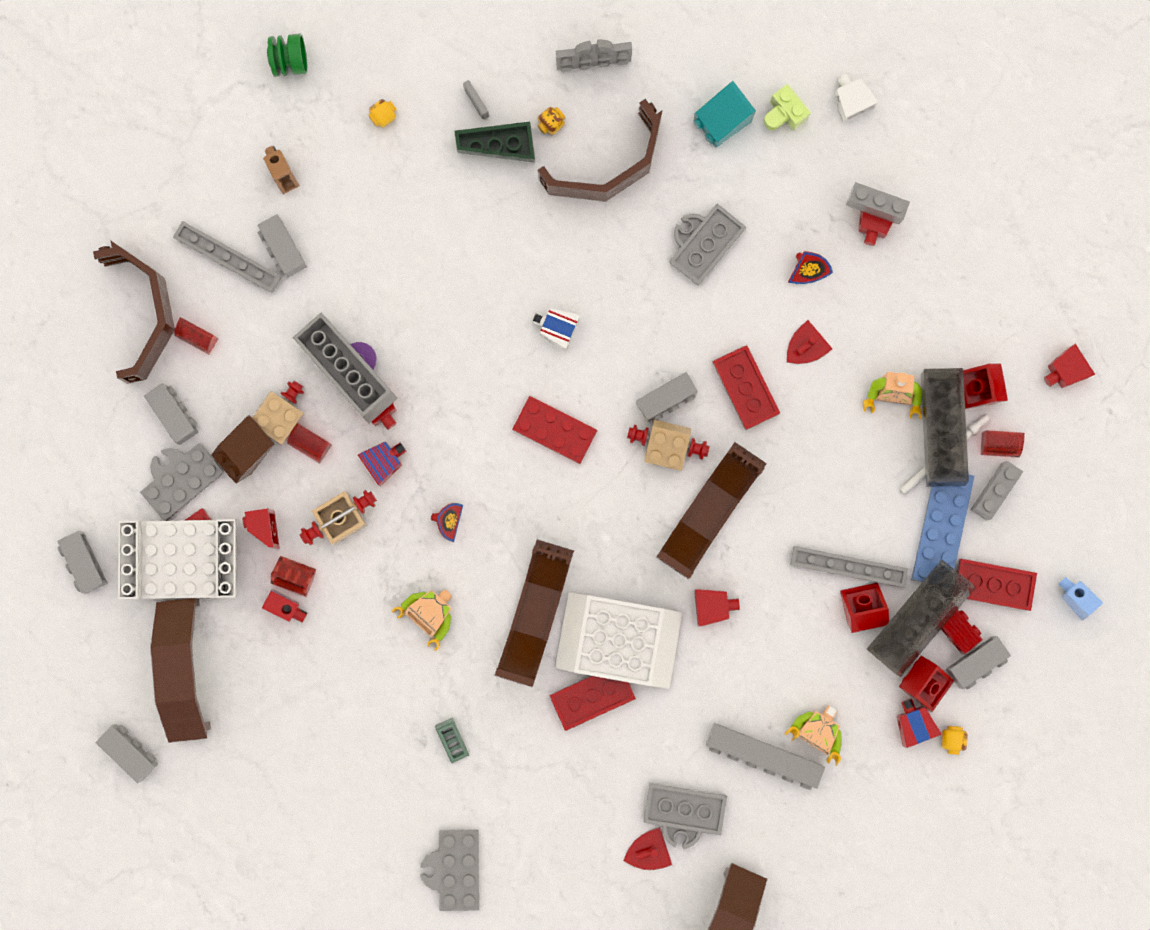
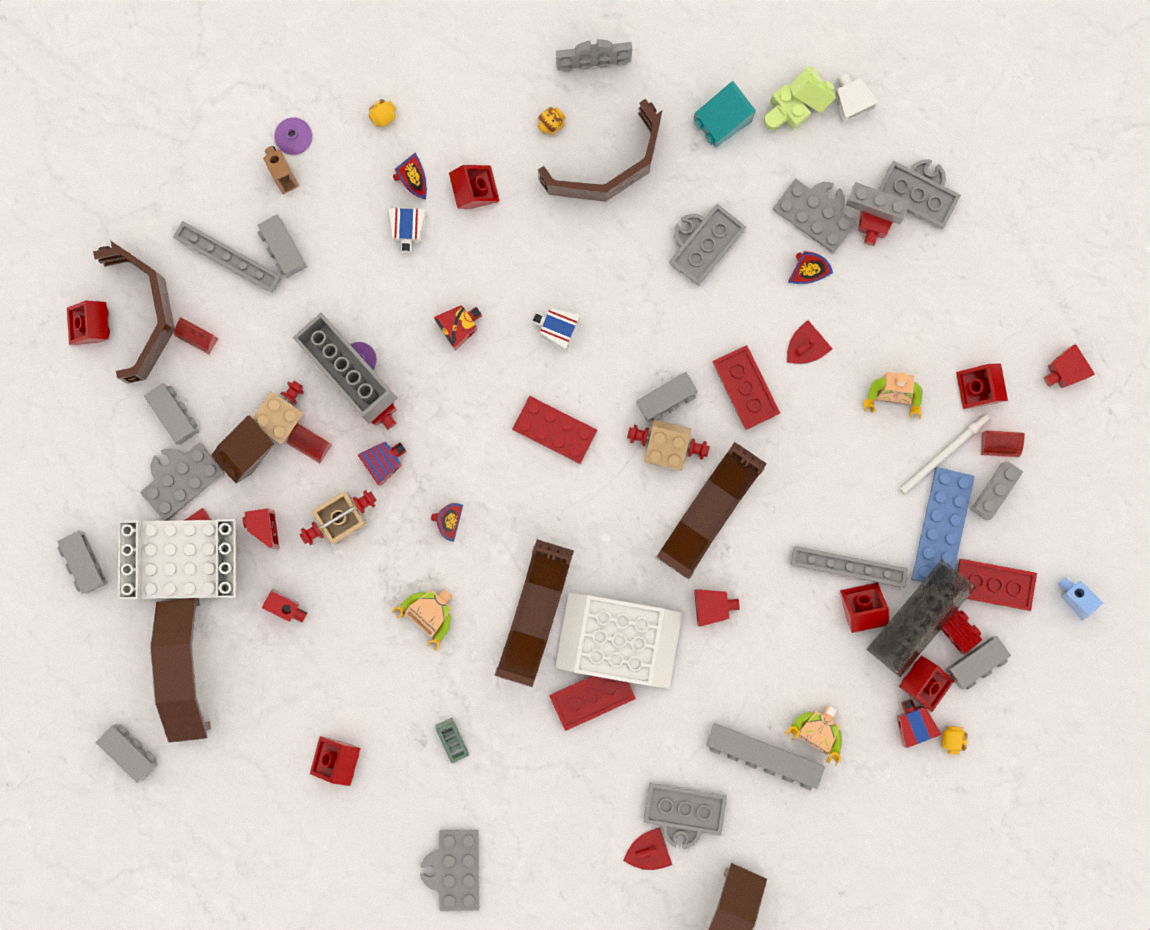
green wheel [267,33,307,77] -> none
clear red brick [271,556,316,597] -> none
dark green wedge [455,121,535,163] -> none
light grey tile [463,80,489,119] -> none
clear smoke brick [921,368,969,487] -> none
none -> red slope [67,300,110,345]
none -> medium lavender dish [274,118,312,155]
none -> red slope [310,736,361,786]
none -> torso [389,208,426,253]
none -> shield [393,152,427,200]
none -> torso [434,305,482,350]
none -> red slope [449,165,500,209]
none -> light grey plate [773,178,857,254]
none -> yellowish green brick [790,66,836,113]
none -> light grey plate [878,159,961,230]

